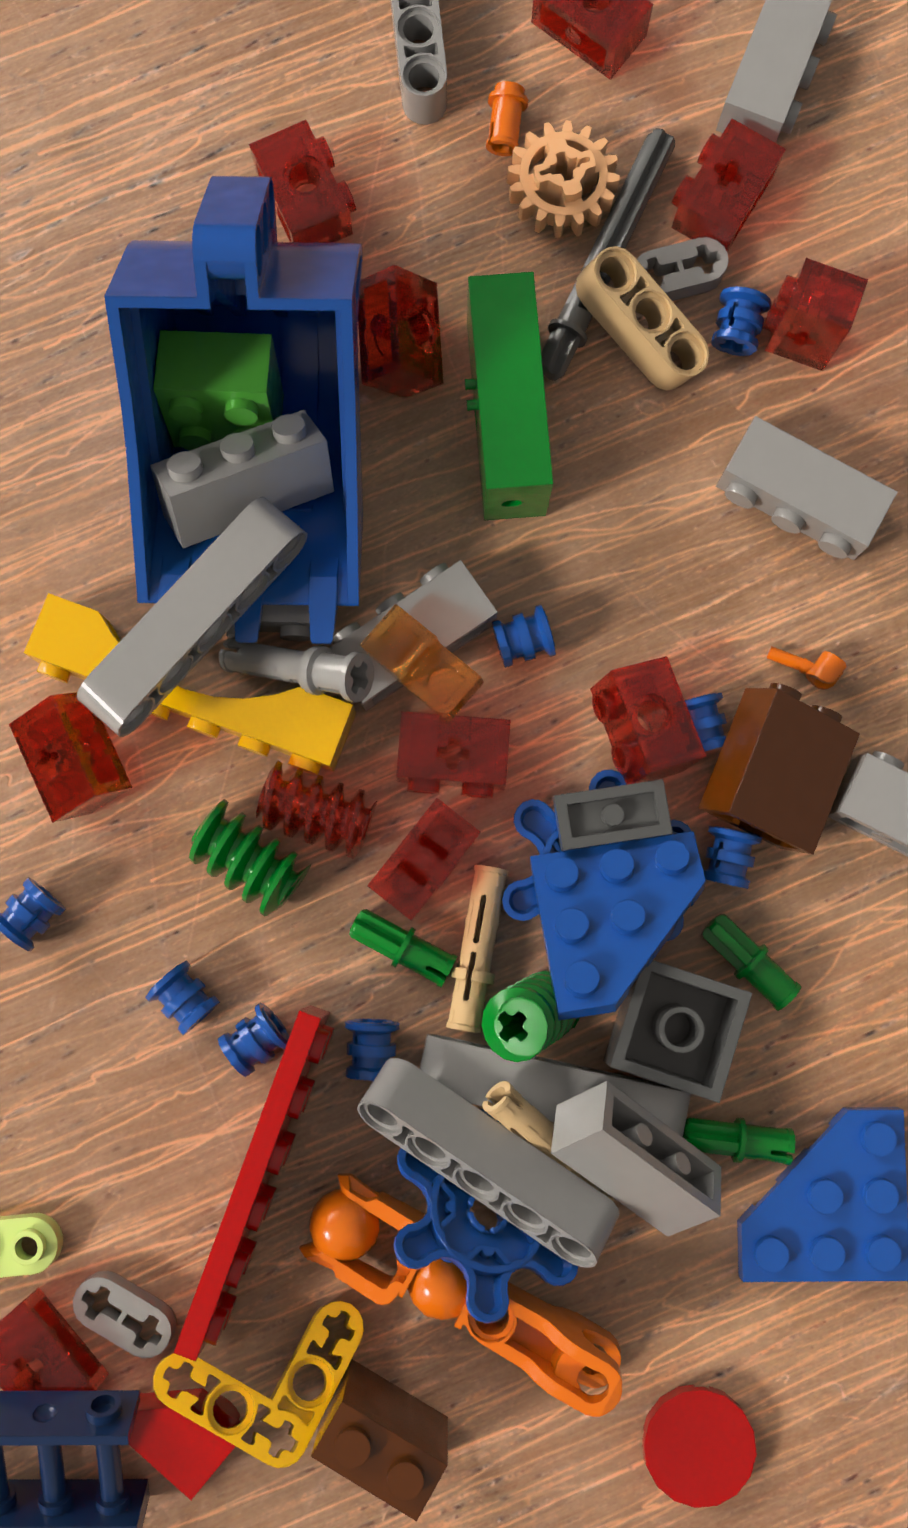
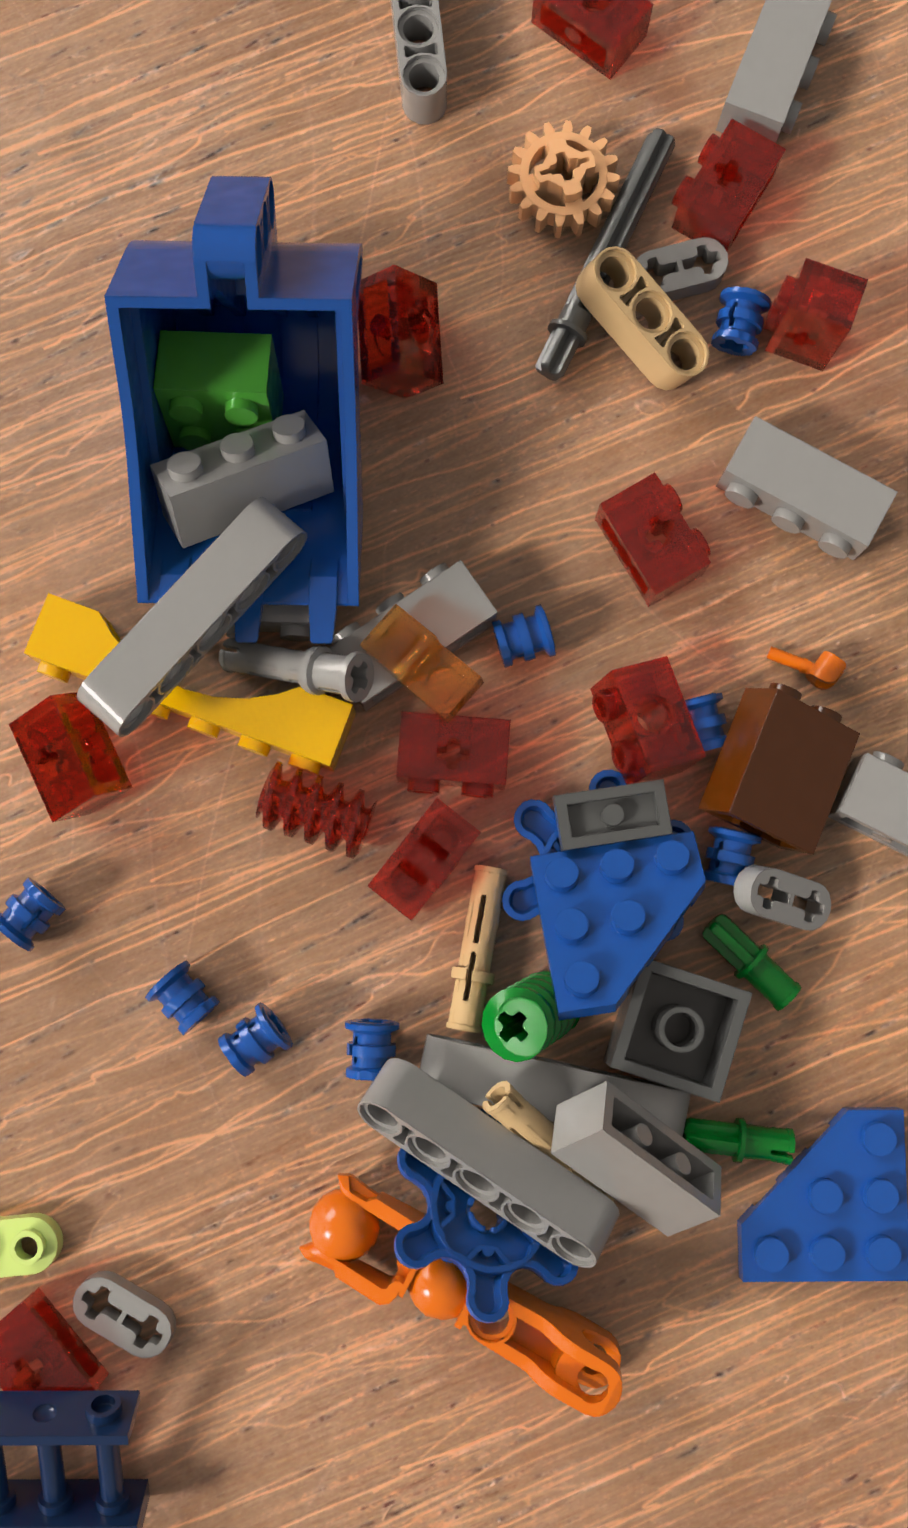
red slope [129,1388,241,1500] -> none
yellow beam [153,1301,364,1468] -> none
red plate [174,1005,335,1361] -> none
green piece [189,799,311,917] -> none
clear red brick [249,120,356,243] -> none
reddish brown brick [311,1359,448,1521] -> none
green axle [349,909,458,988] -> none
green brick [464,272,553,521] -> none
orange pin [486,81,528,156] -> none
red tile [642,1384,757,1508] -> none
none -> clear red brick [595,472,711,607]
none -> light grey beam [733,865,831,931]

